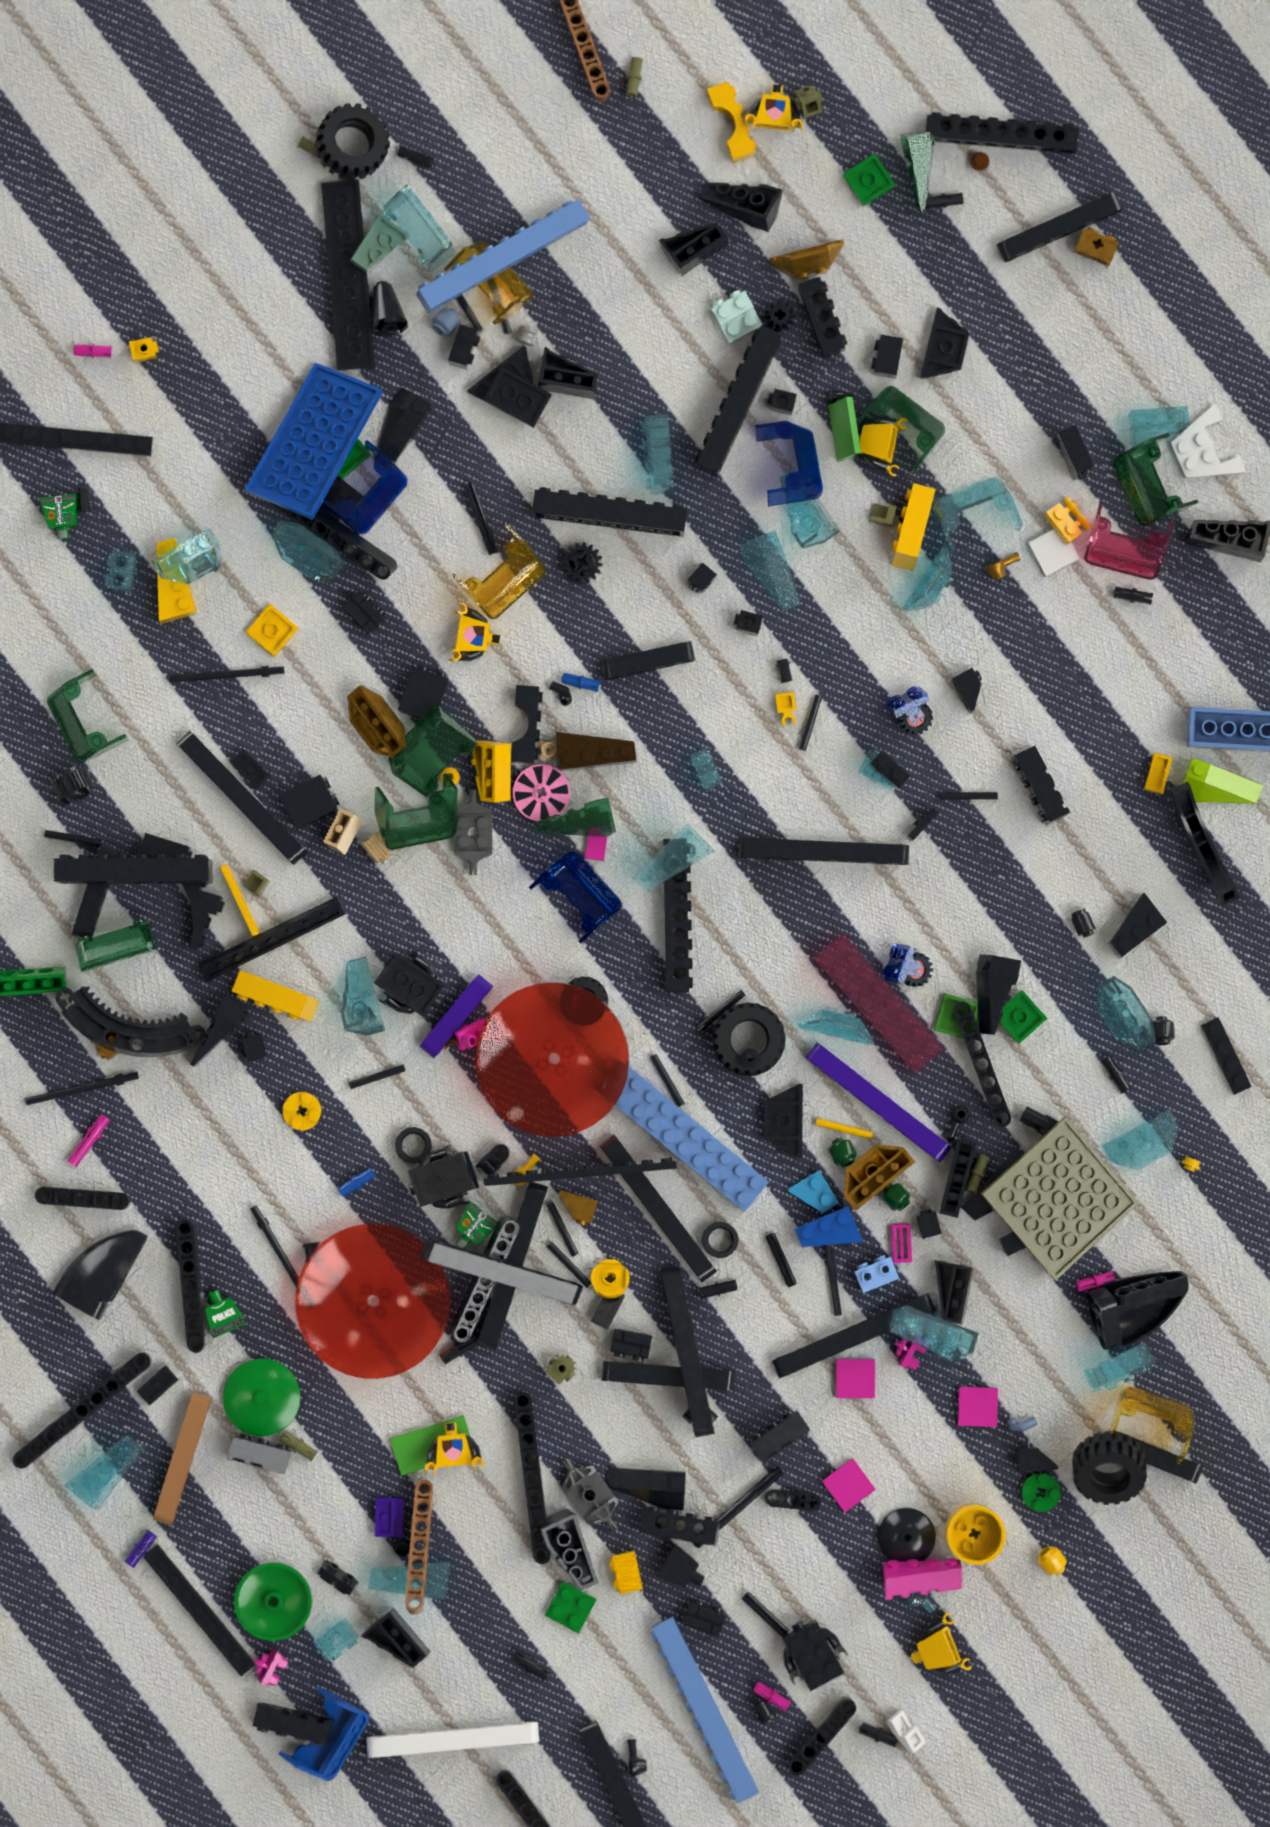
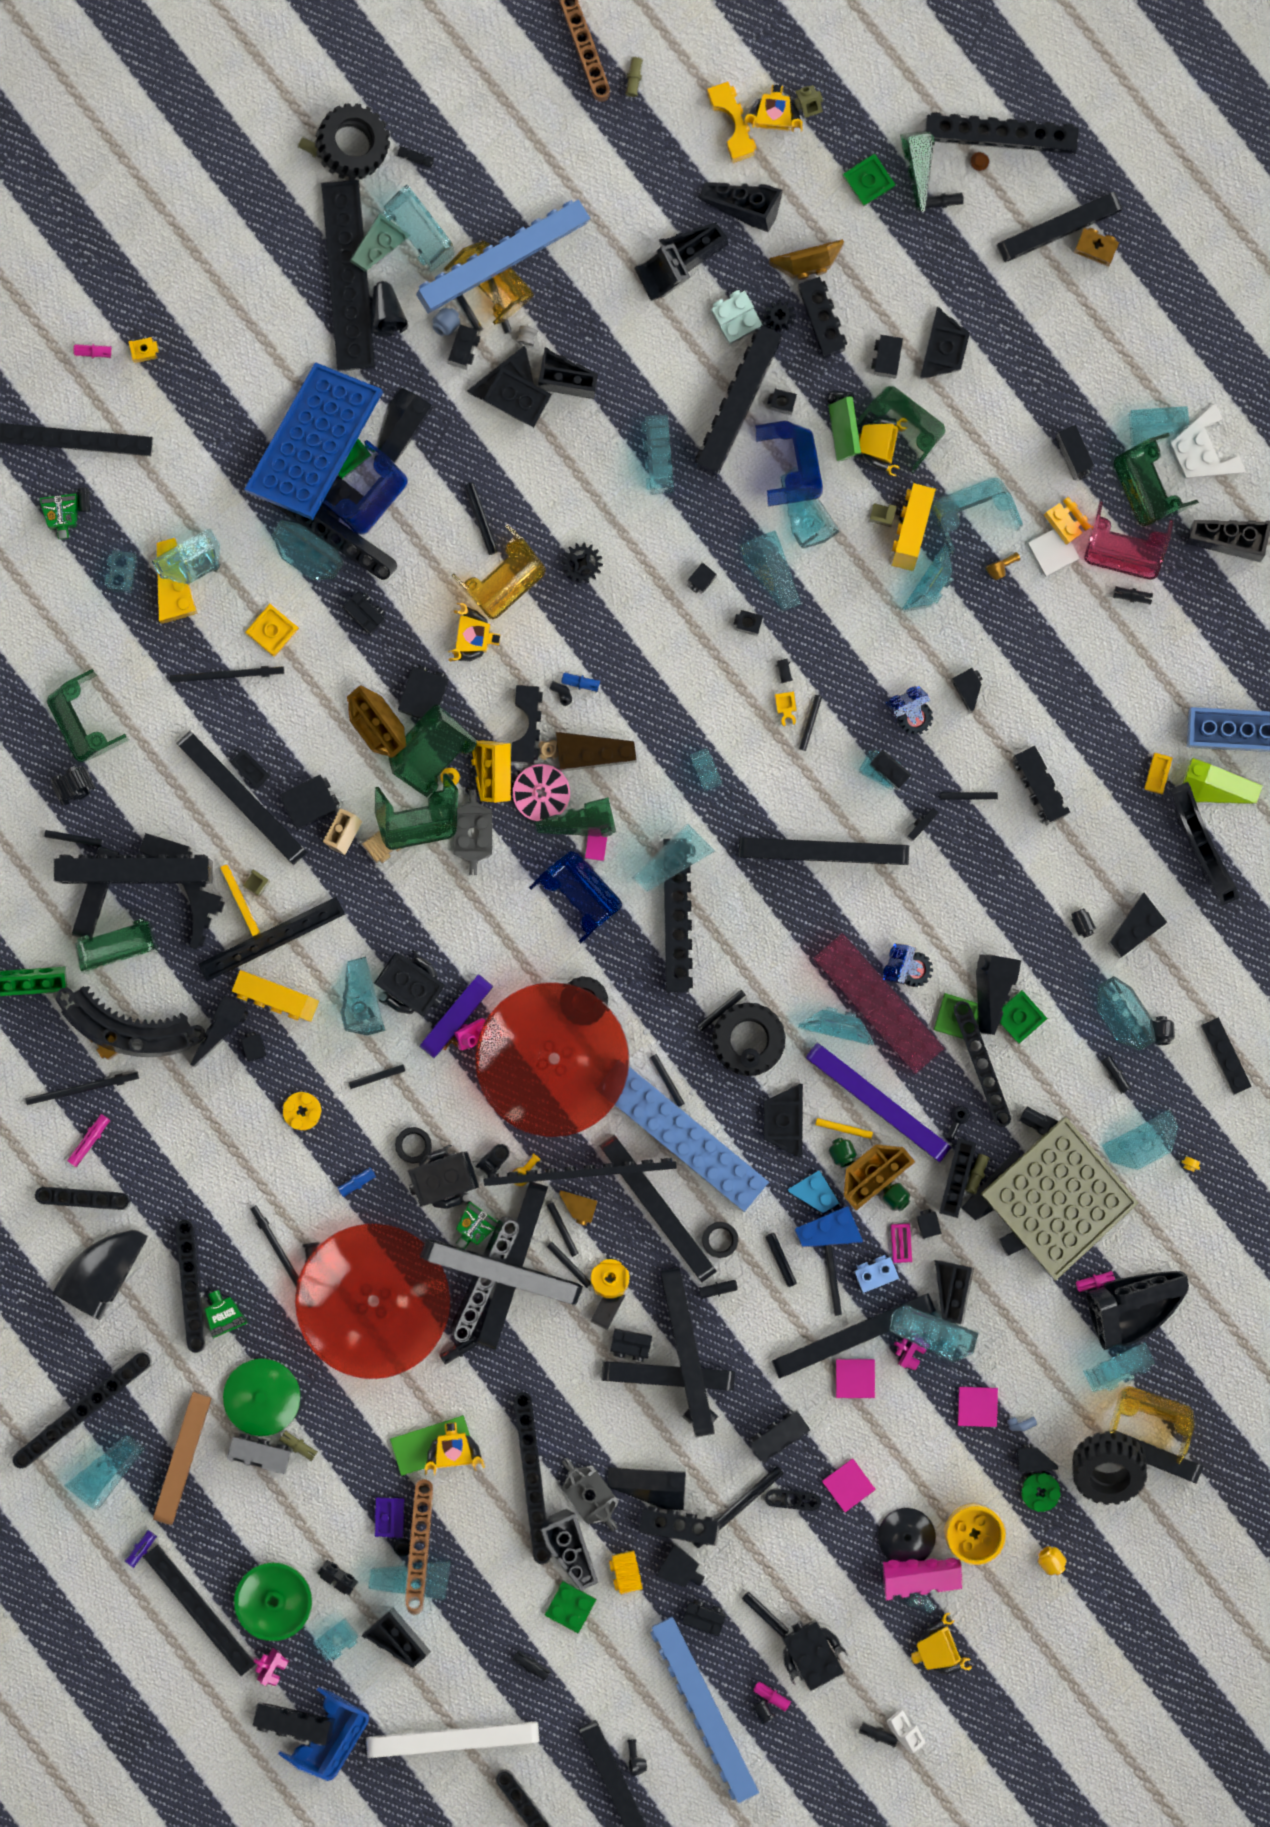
black plate [137,1365,179,1406] -> none
black brick [532,487,687,537] -> none
olive brick [546,1354,576,1385] -> none
black beam [600,641,696,681] -> none
black beam [787,1698,857,1776] -> none
none -> black panel [634,243,690,301]

